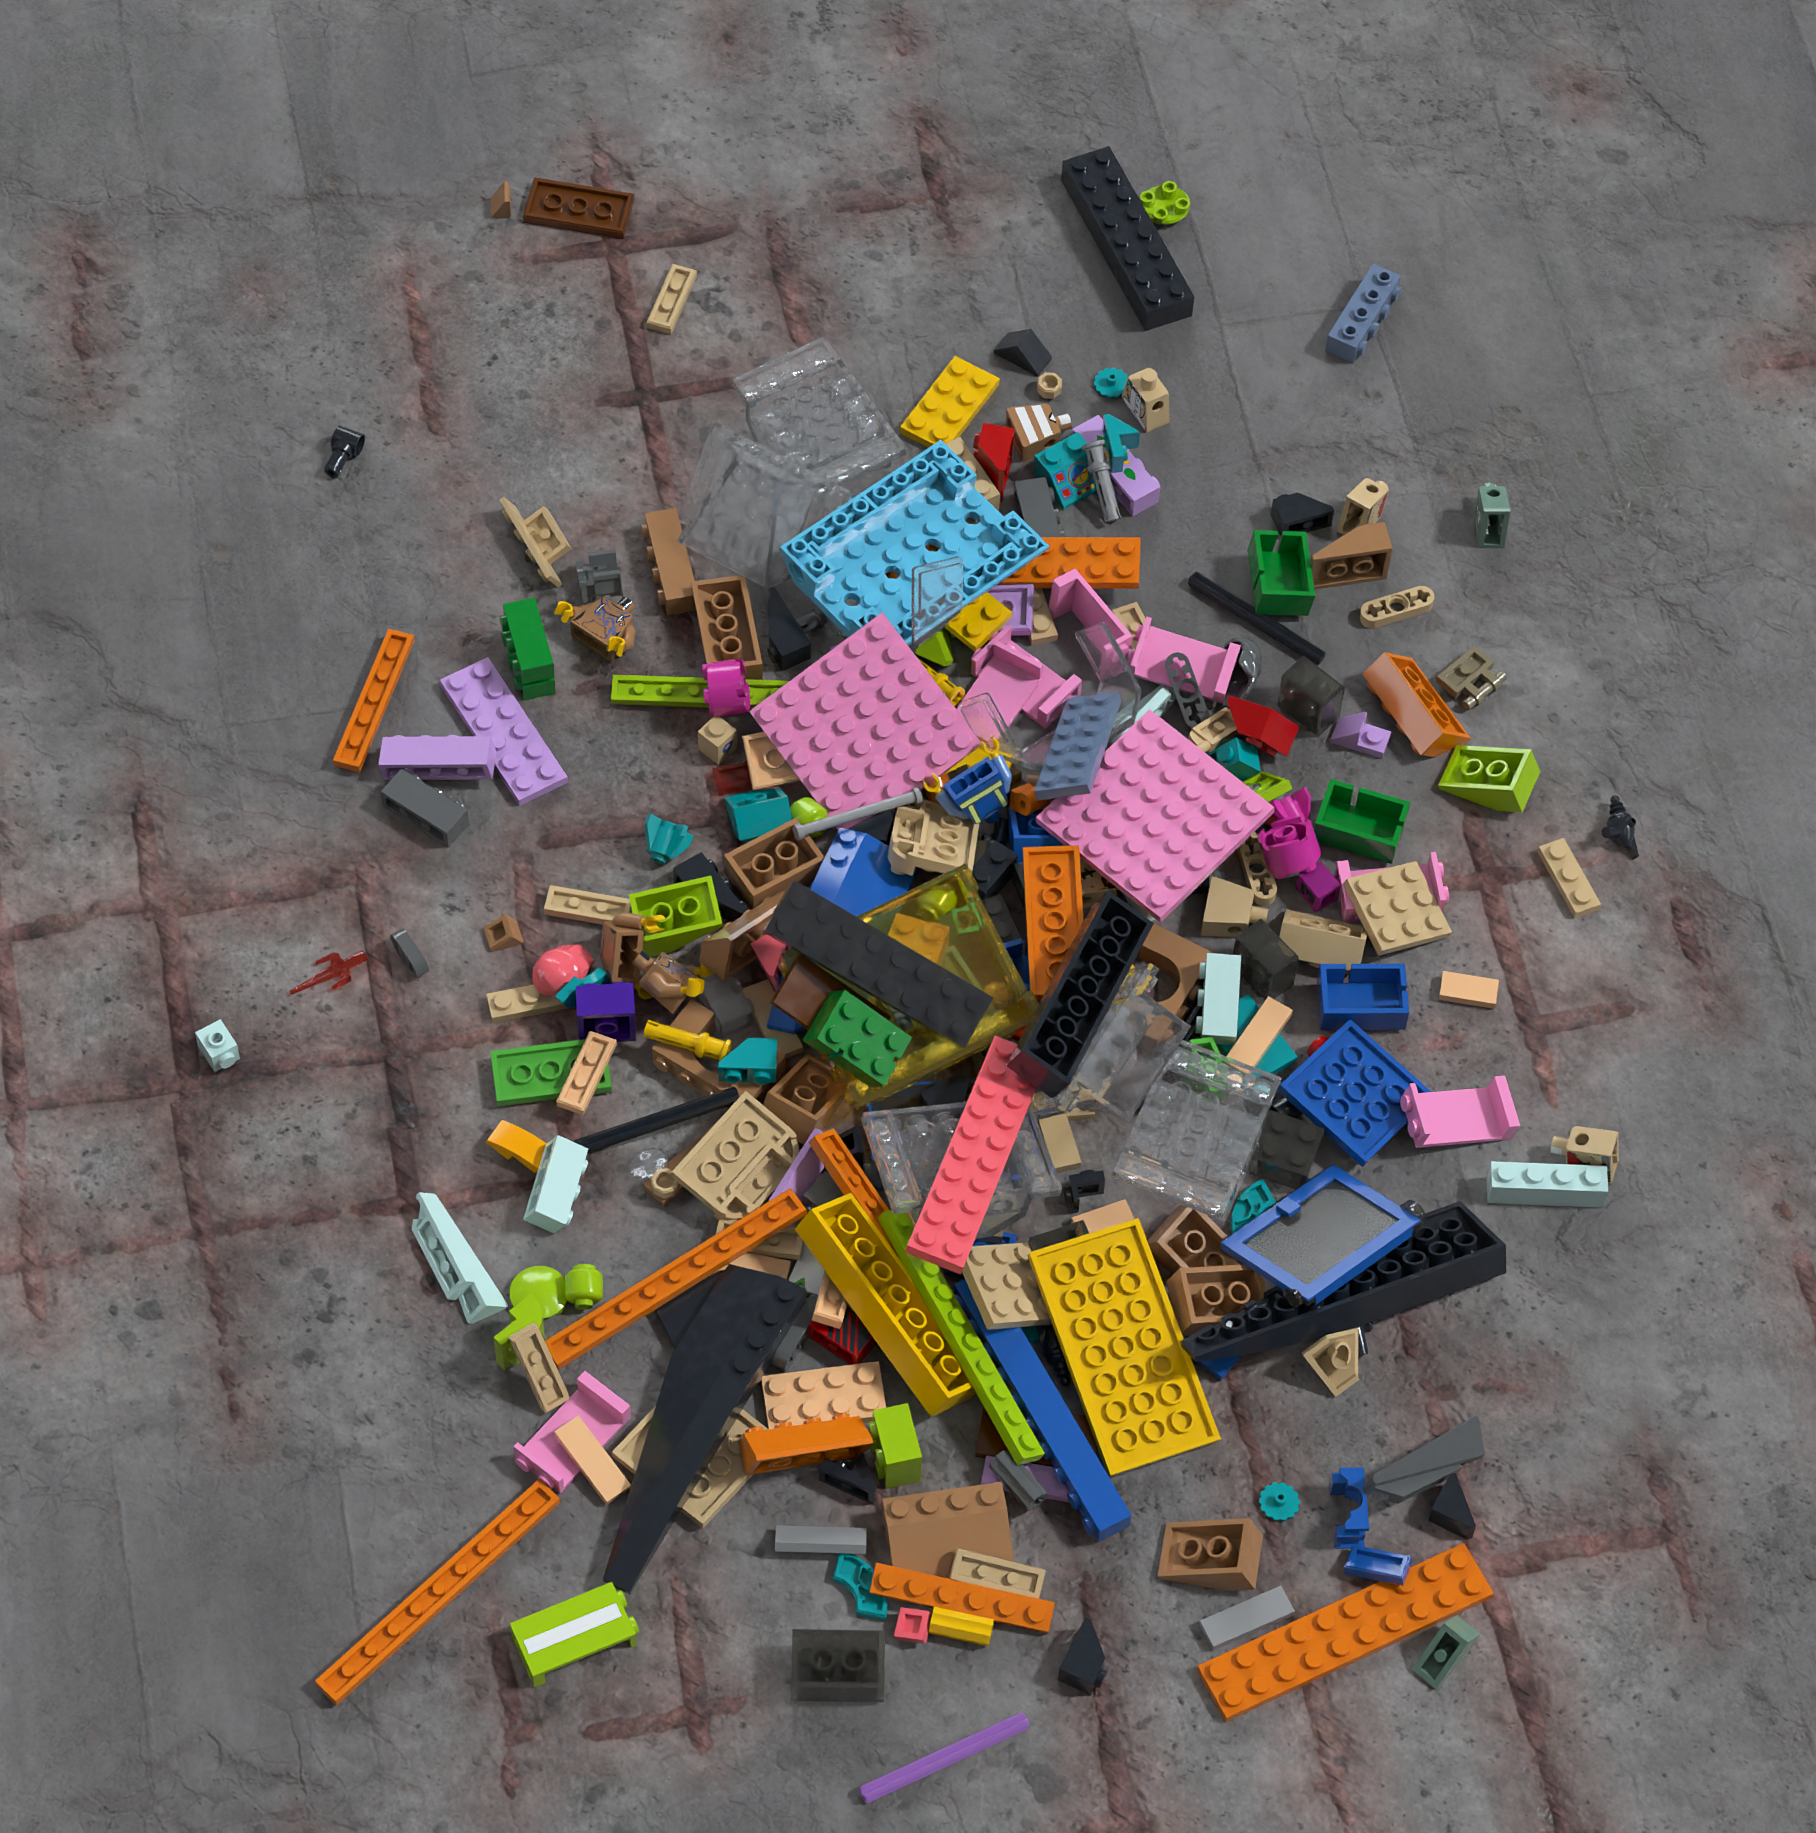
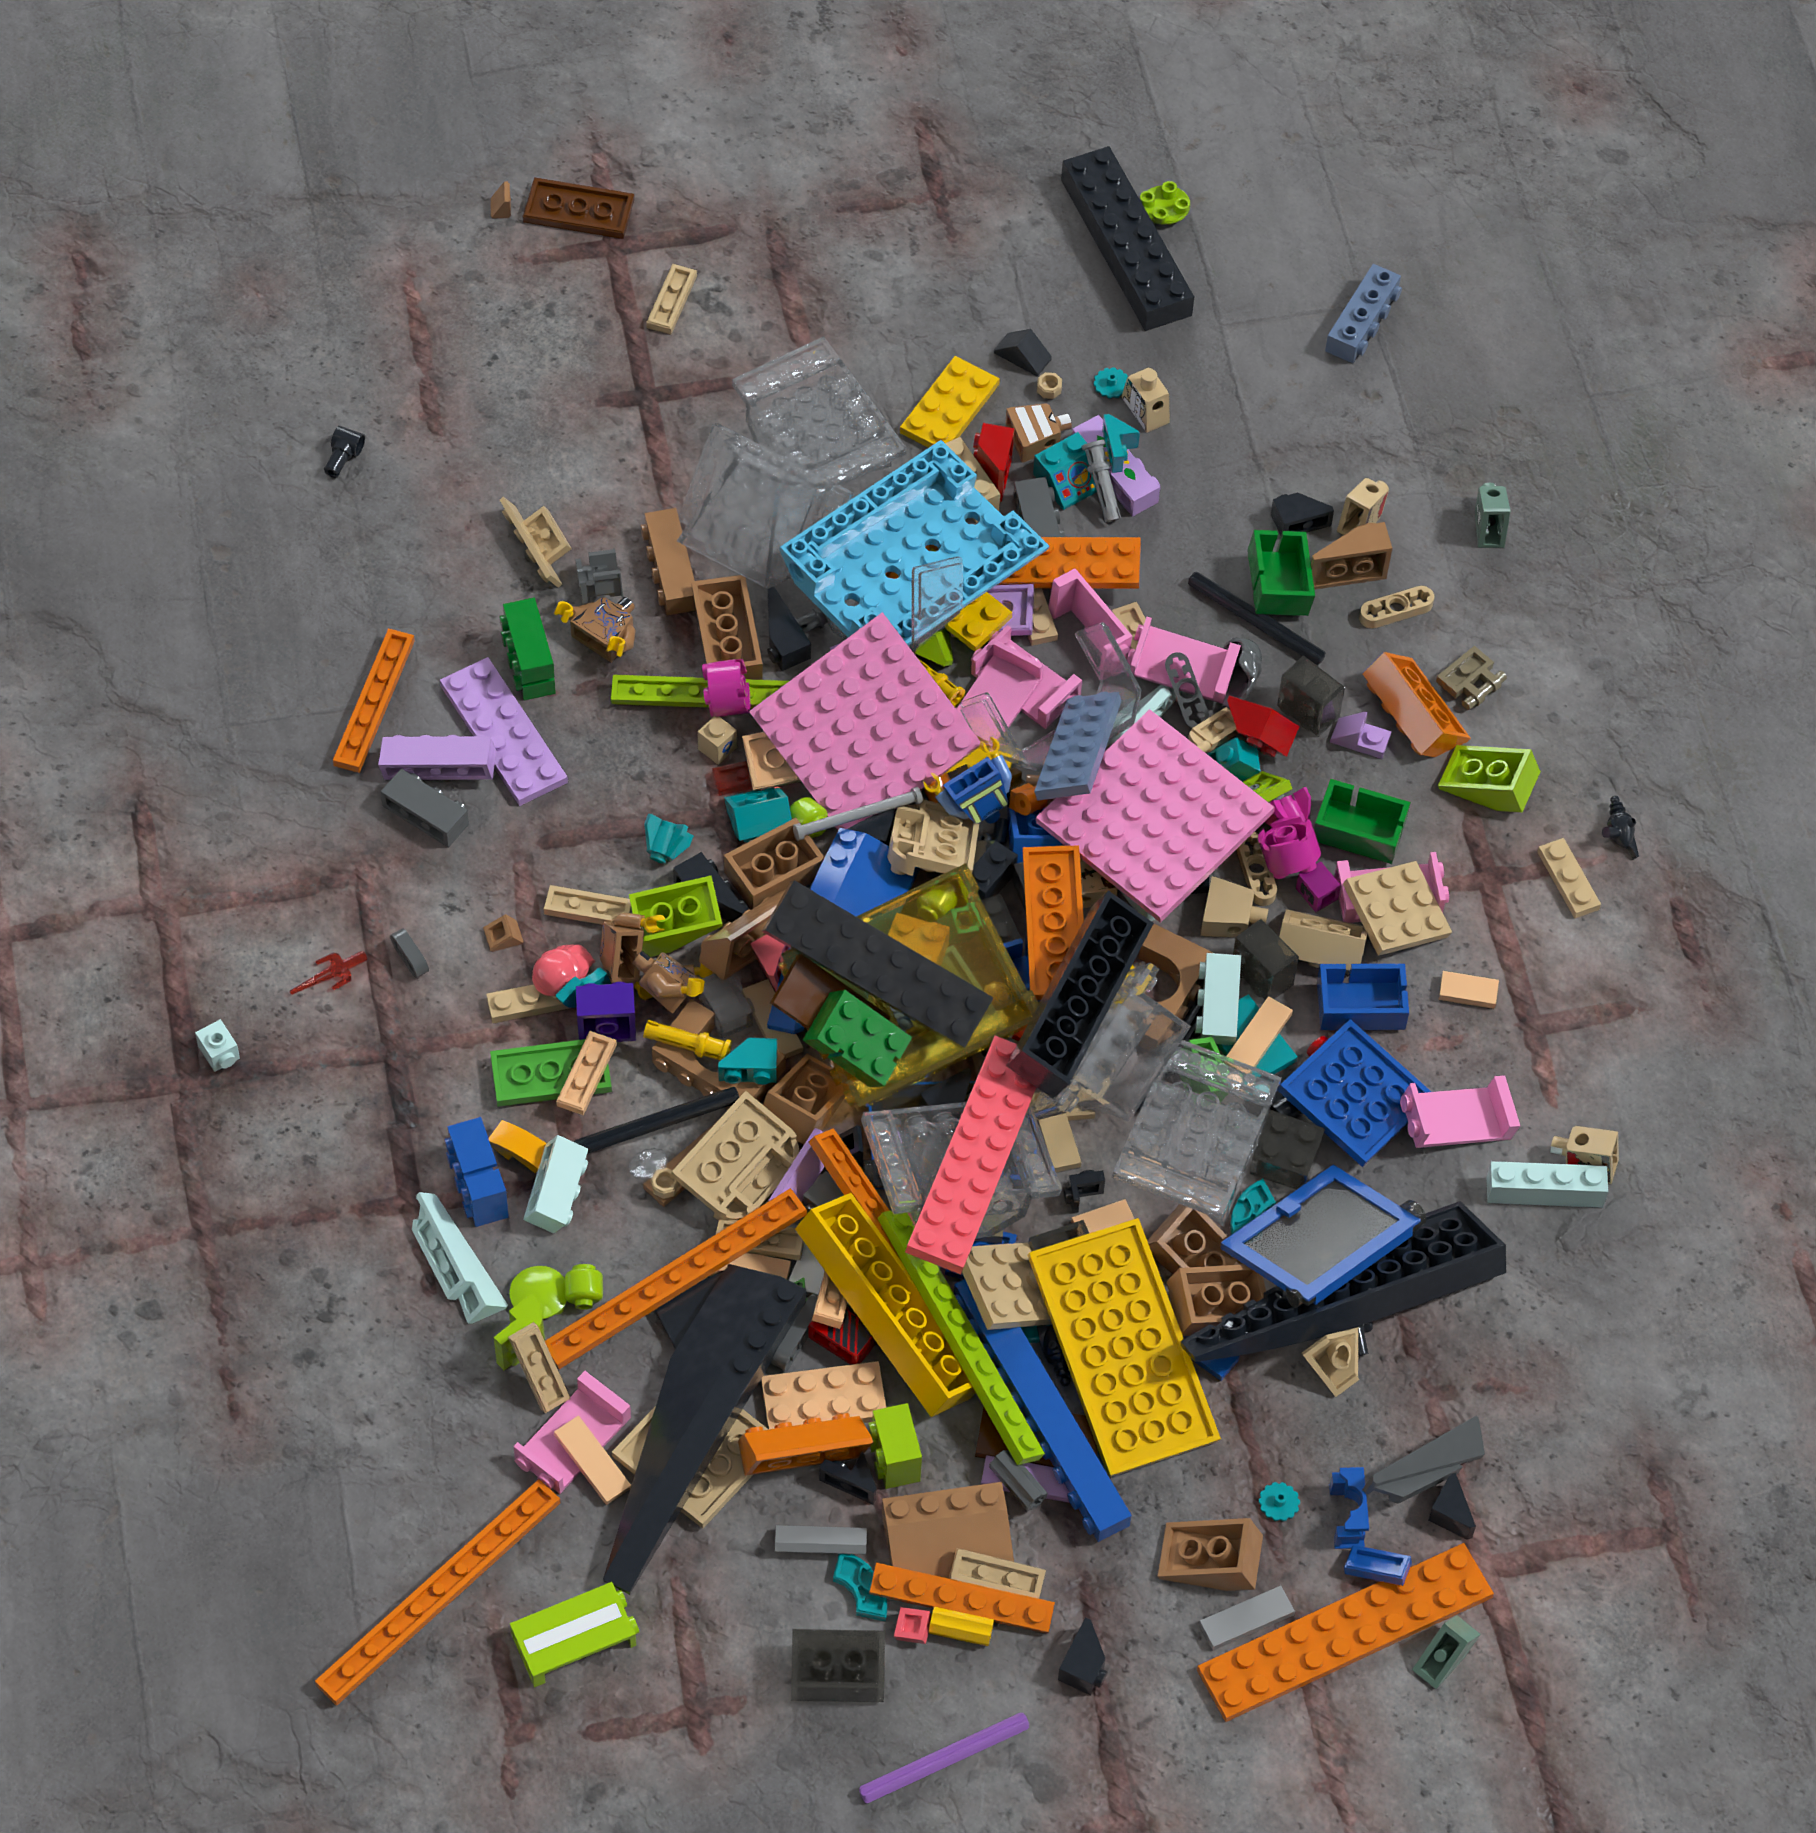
none -> blue piece [444,1117,509,1227]

